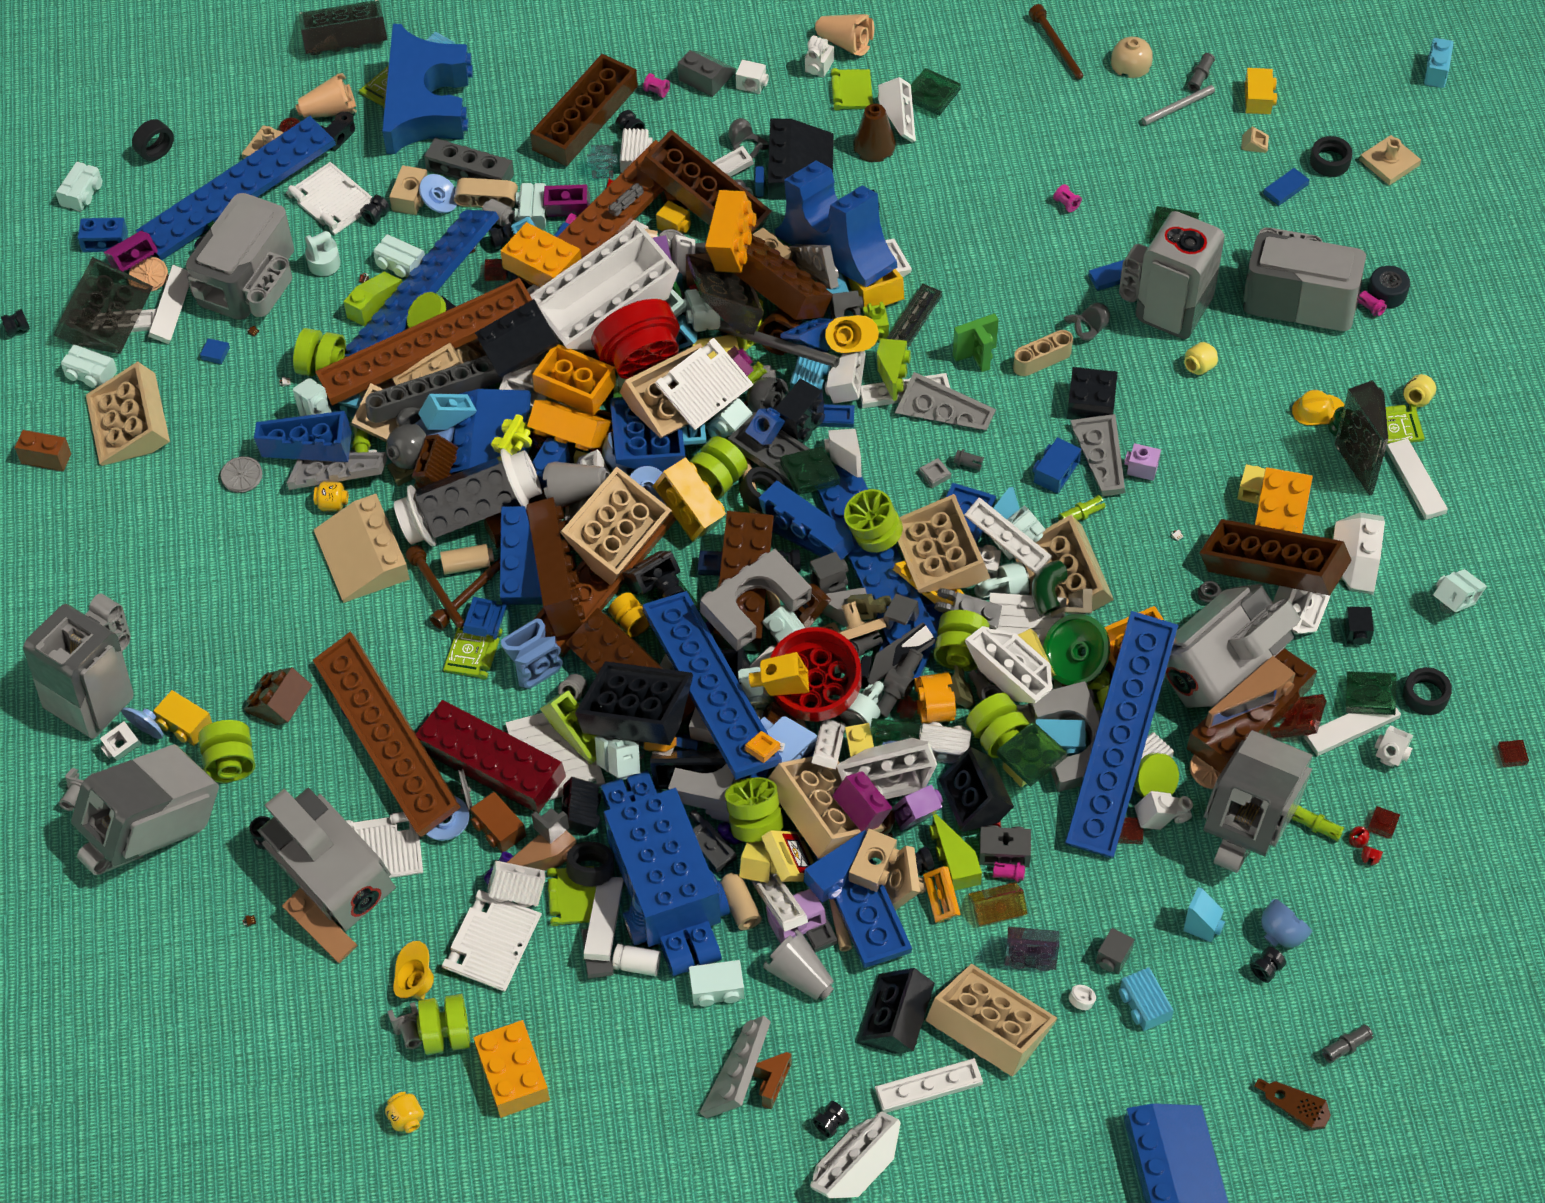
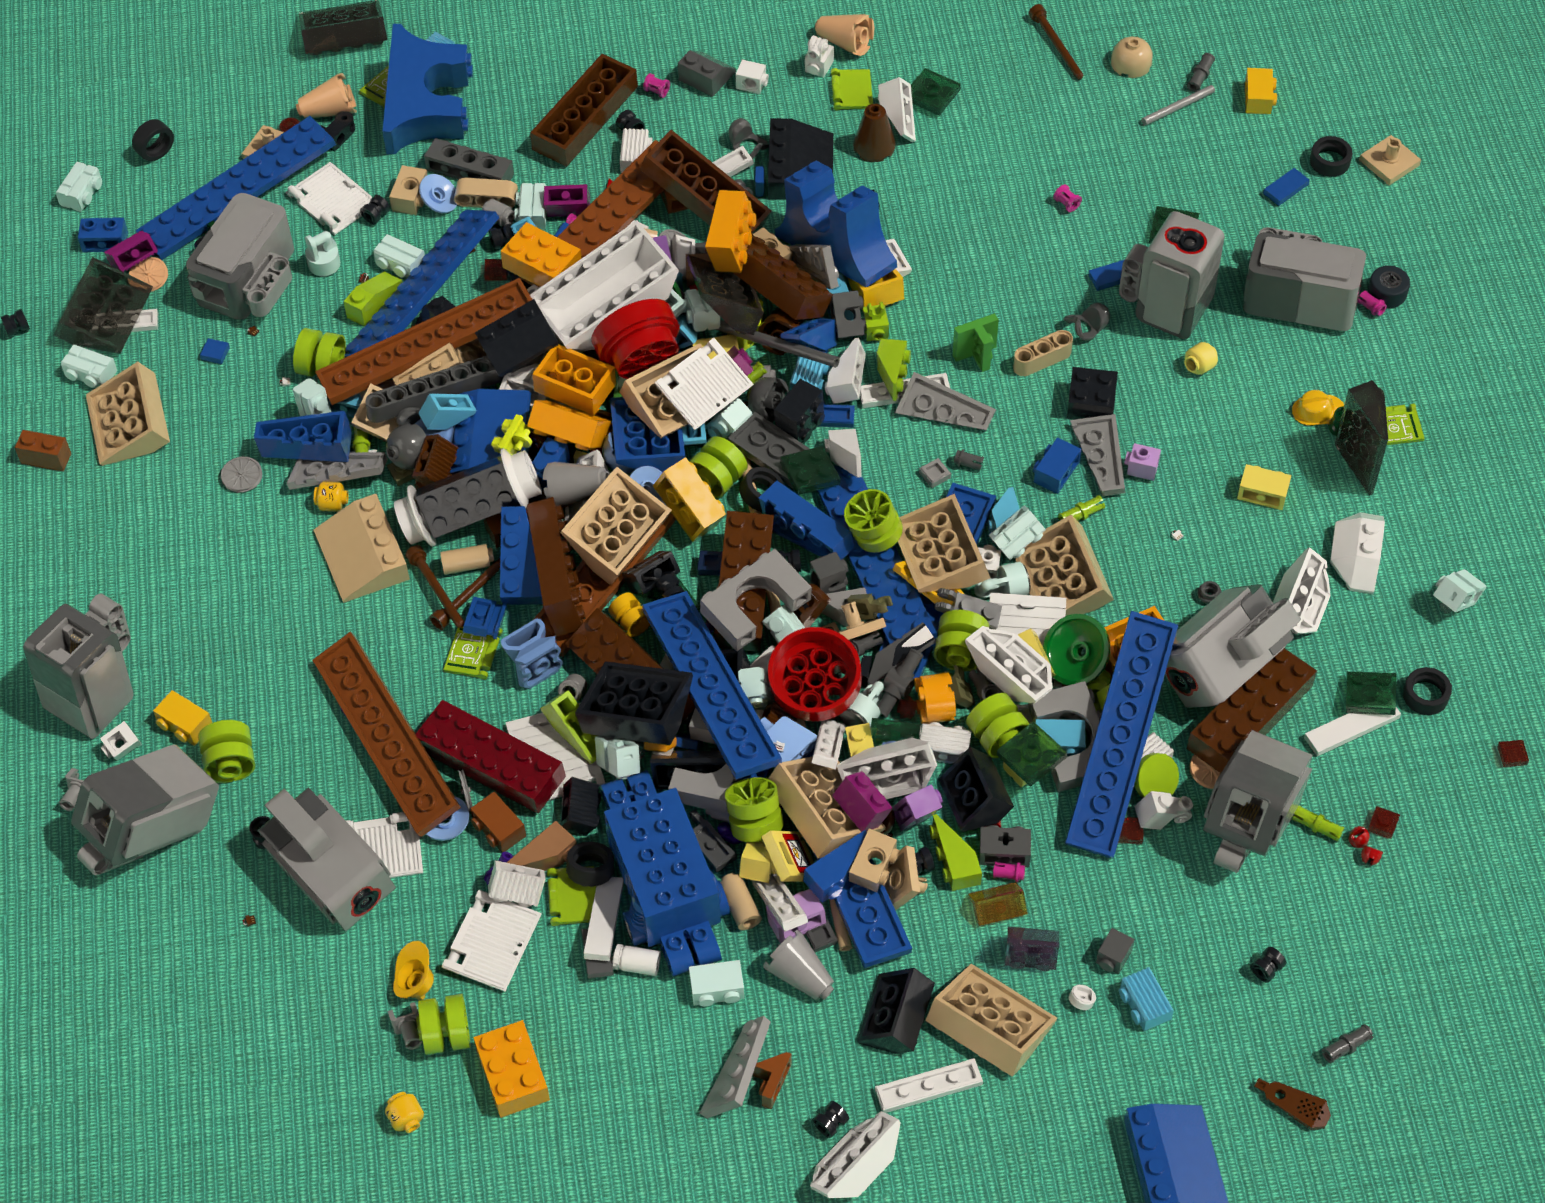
light blue dish [121,707,164,739] -> none
white tile [148,265,189,344] -> none
reddish brown slope [244,667,313,725] -> none
medium nougat slope [282,888,358,964] -> none
lime tile [407,292,446,328] -> none
dark grey panel [532,808,569,844] -> none
clear light blue brick [587,145,618,178] -> none
dark grey axle [608,183,643,216] -> none
yellow brick [656,201,691,234] -> none
blue brick [745,407,785,445] -> none
light orange tile [745,731,780,763] -> none
yellow torso [749,652,809,696] -> none
yellow piece [825,315,879,353] -> none
dark grey panel [884,594,919,630] -> none
clear smoke tile [886,284,942,349] -> none
light orange tile [923,866,961,923] -> none
white tile [964,497,1052,574] -> none
dark green cylinder [1032,560,1068,617] -> none
dark tan panel [1051,589,1092,618] -> none
medium azure slope [1183,887,1225,943] -> none
reddish brown brick [1199,519,1352,596] -> none
medium nougat slope [1205,656,1295,728] -> none
tan slope [1241,126,1269,153] -> none
light orange brick [1254,467,1313,533] -> none
medium blue cylinder [1261,899,1313,948] -> none
clear red wing [1270,694,1326,739] -> none
black brick [1344,607,1374,645] -> none
white brick [1374,725,1414,767] -> none
white tile [1386,438,1448,520] -> none
light yellow head [1403,374,1436,407] -> none
medium azure brick [1424,38,1454,88] -> none

